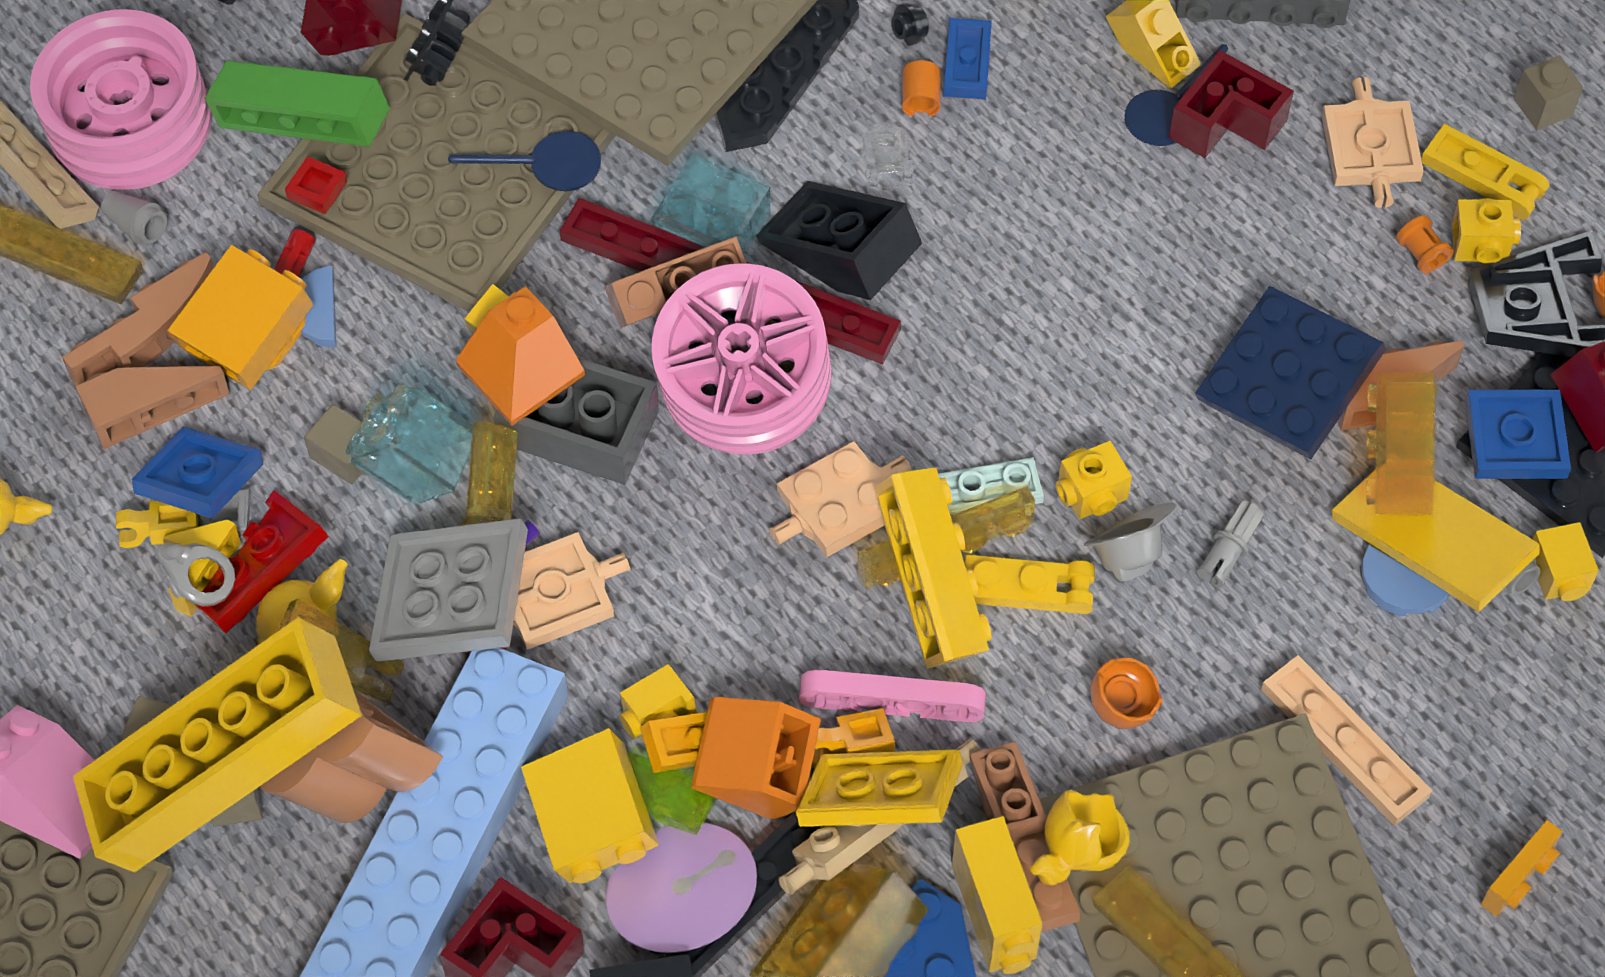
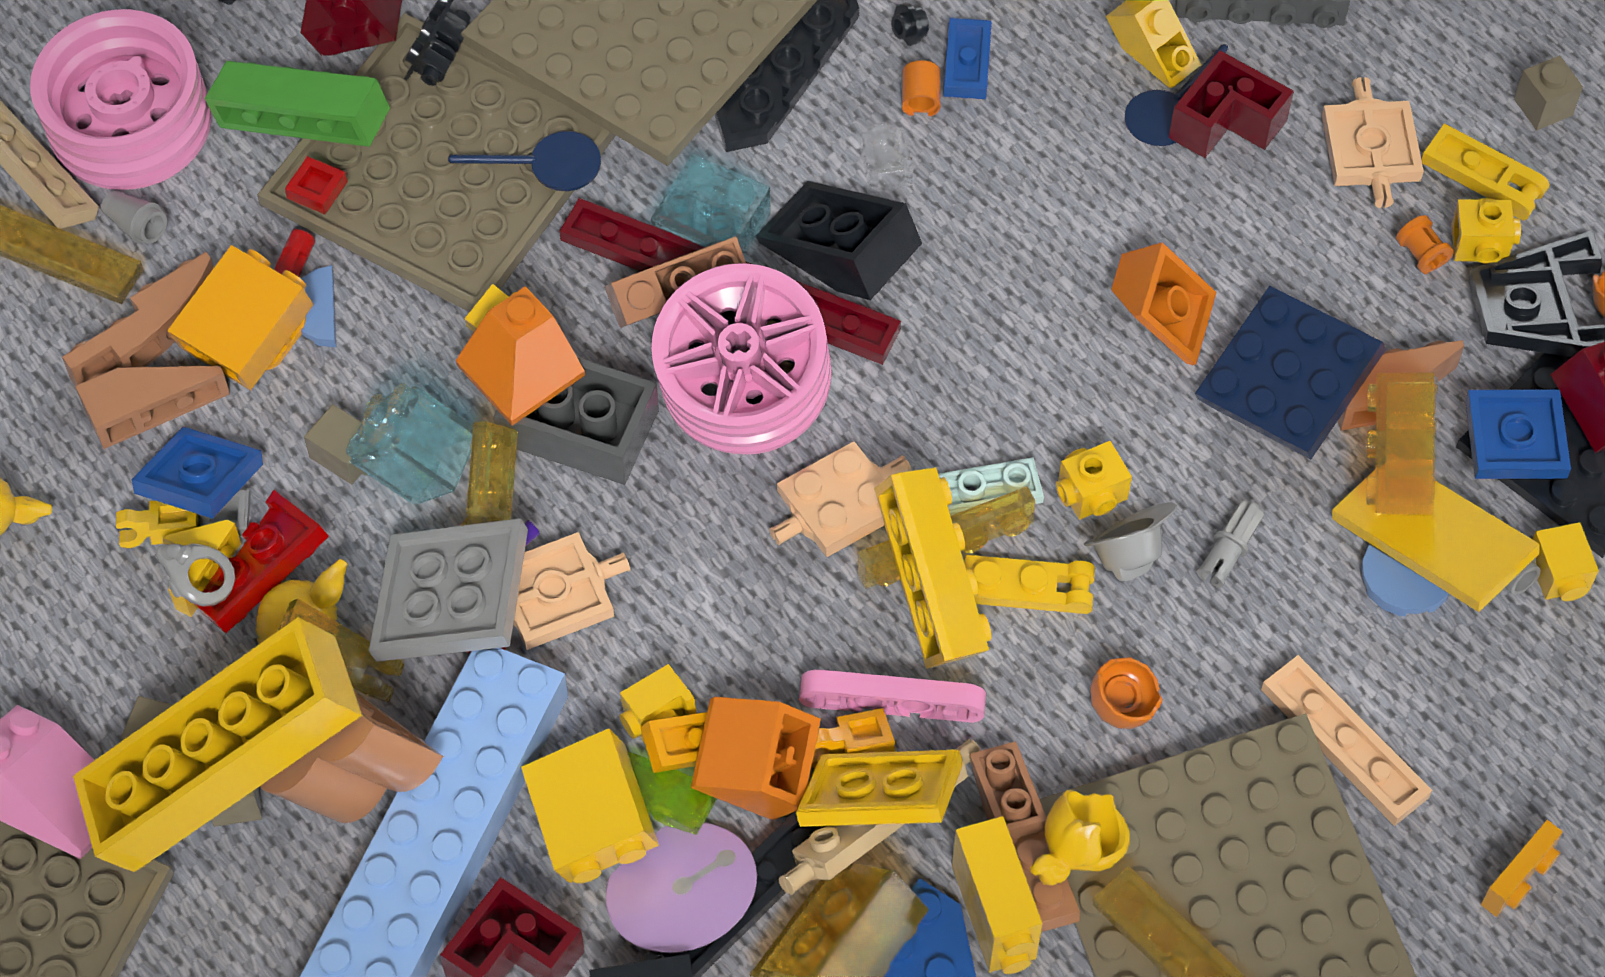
none -> orange slope [1111,242,1217,365]

